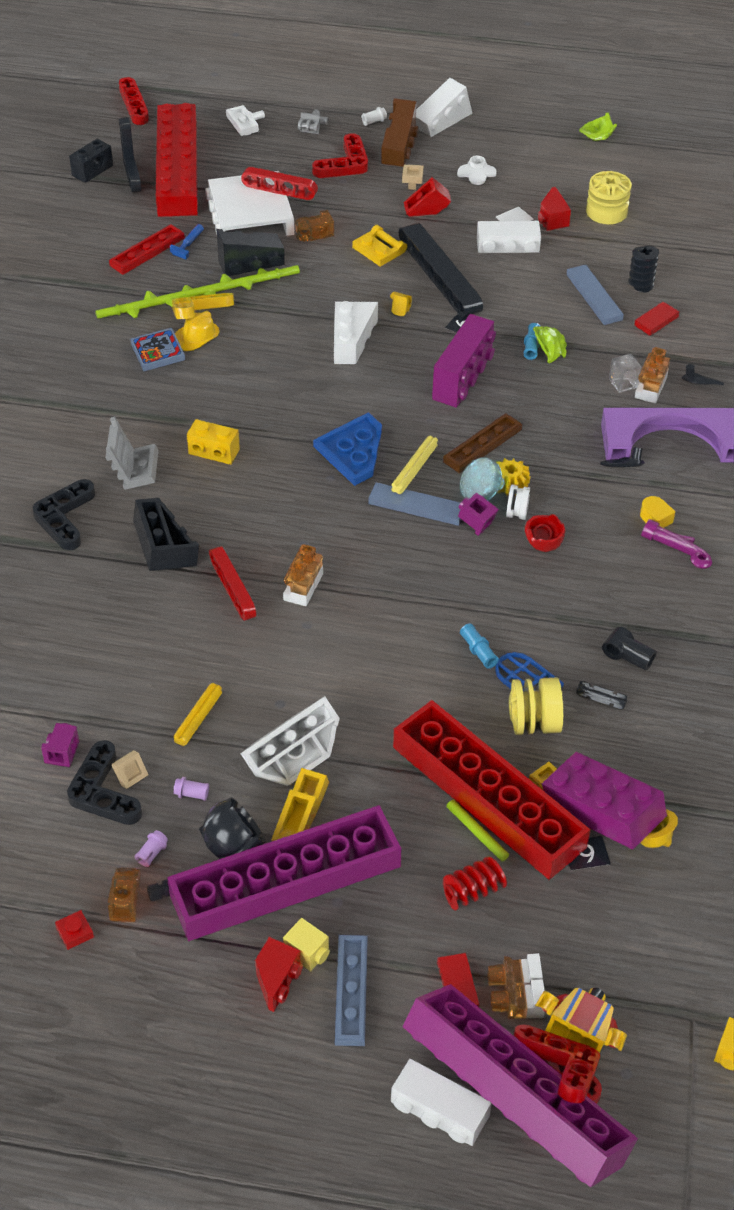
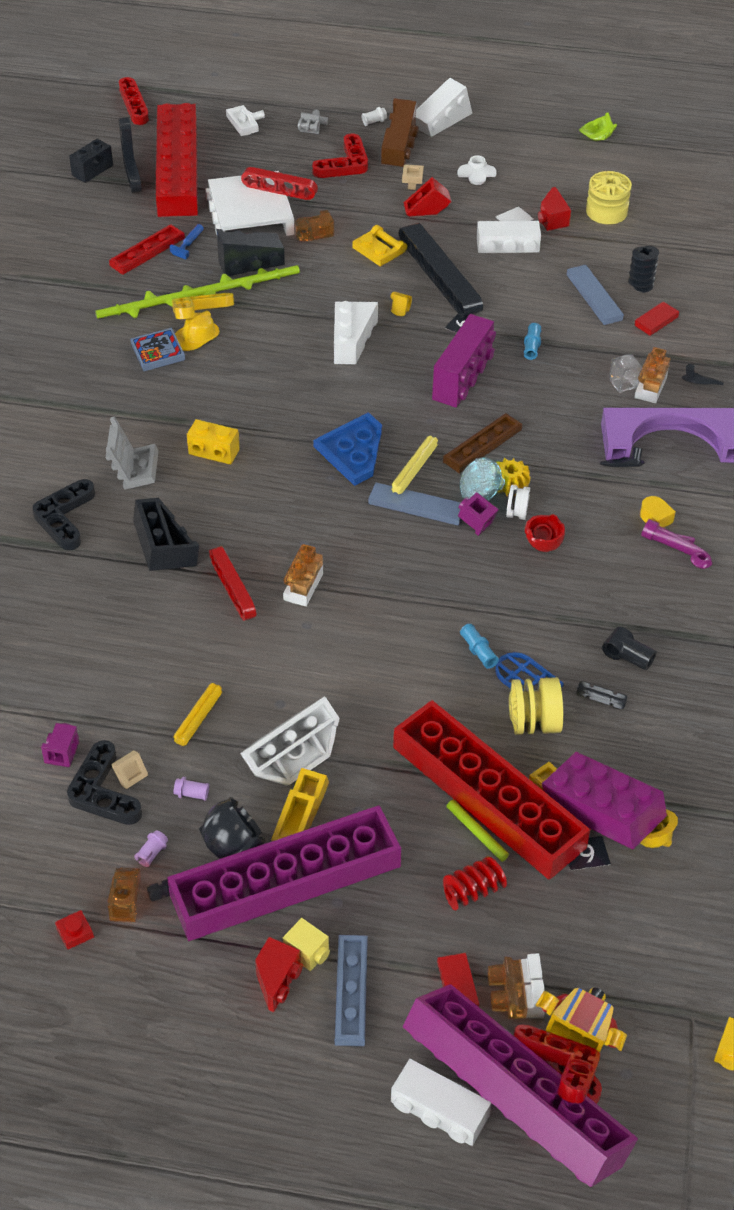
lime hat [533,326,567,363] -> none

